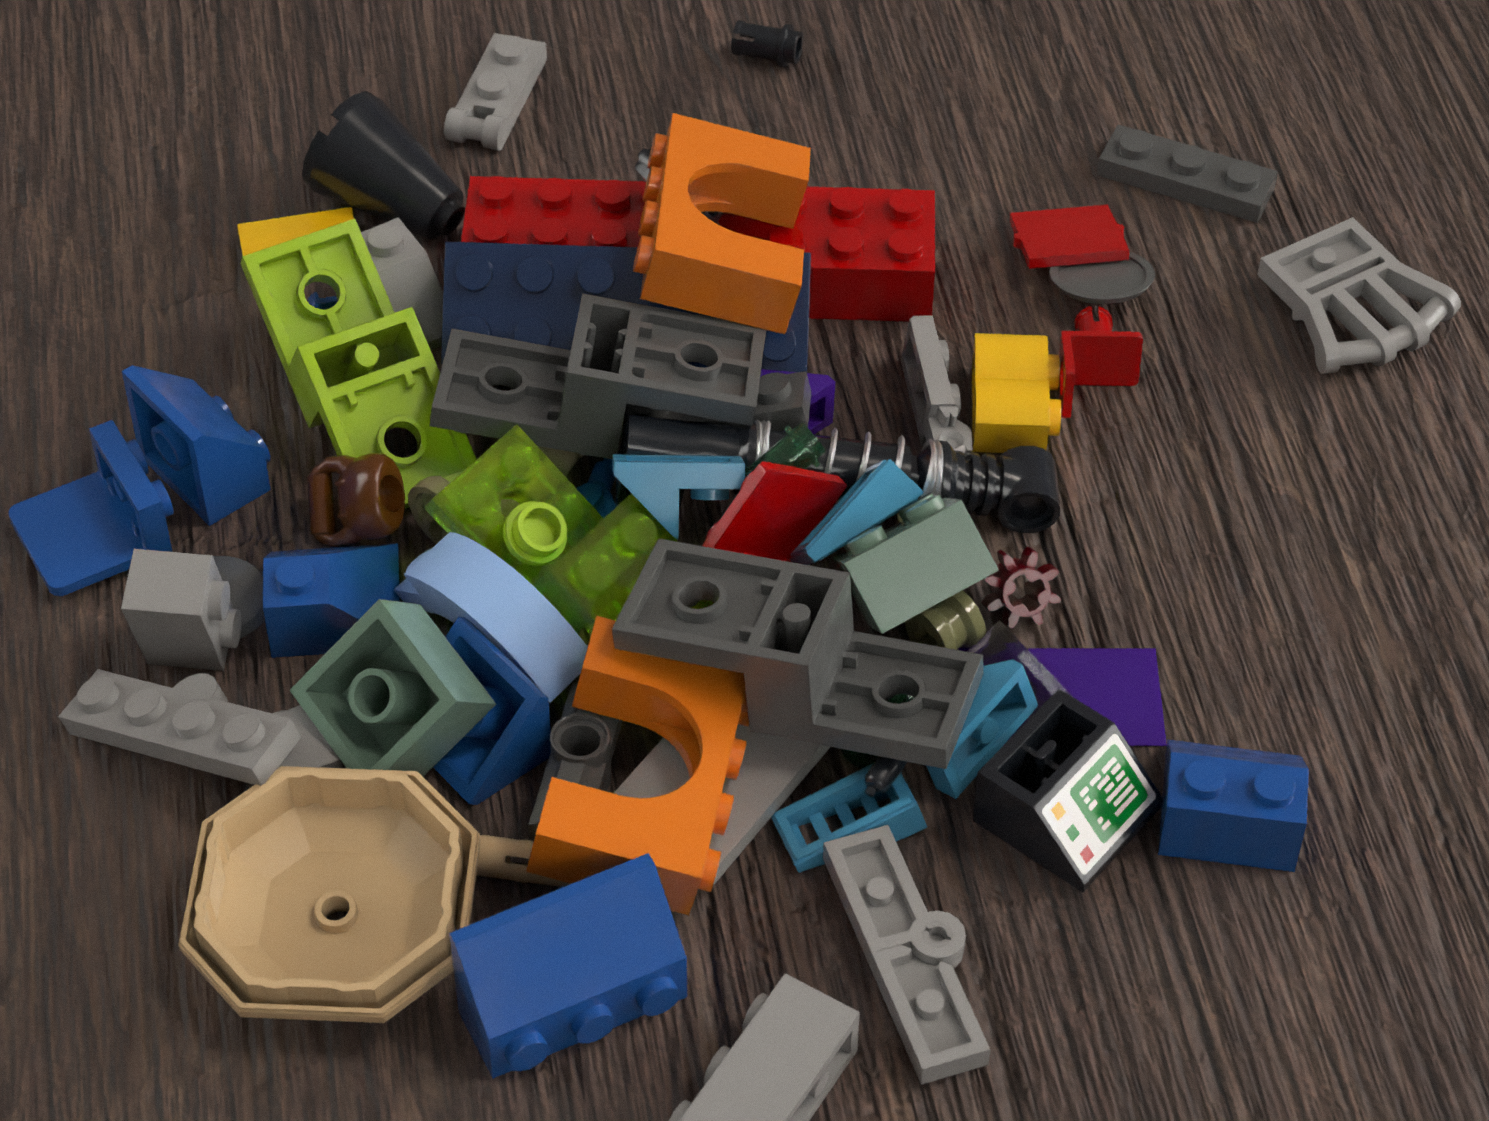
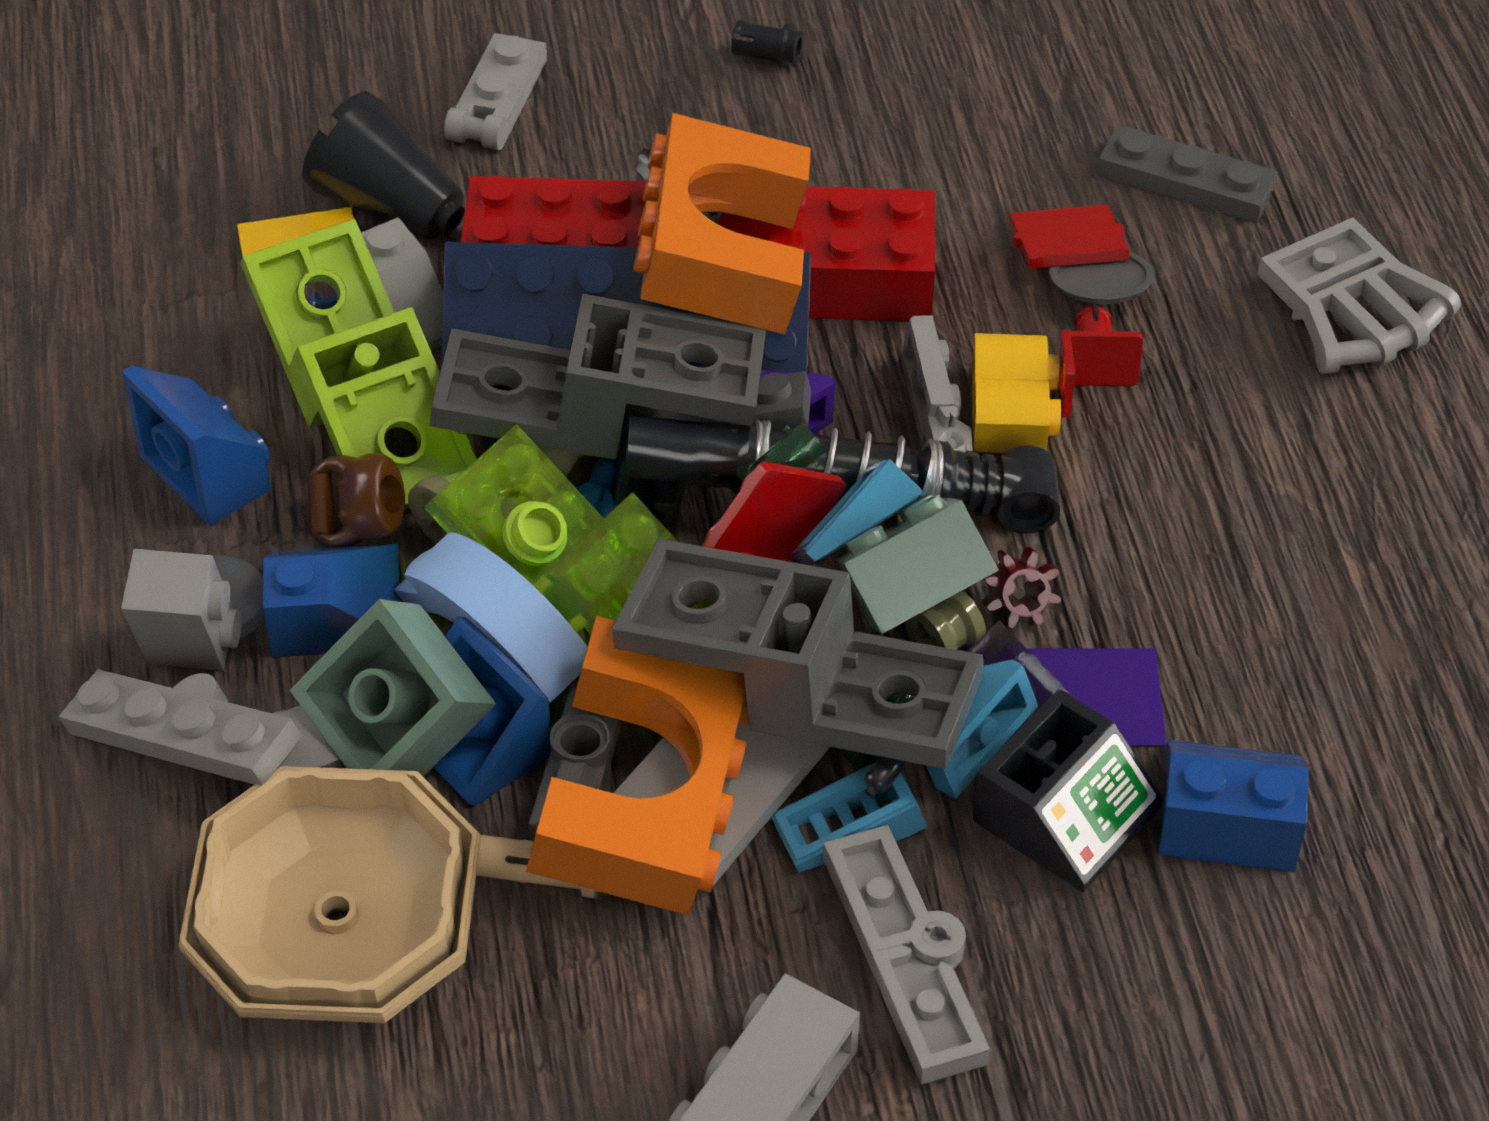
blue bracket [8,420,174,596] -> none
blue slope [449,853,687,1078] -> none
dark azure slope [612,454,745,540] -> none

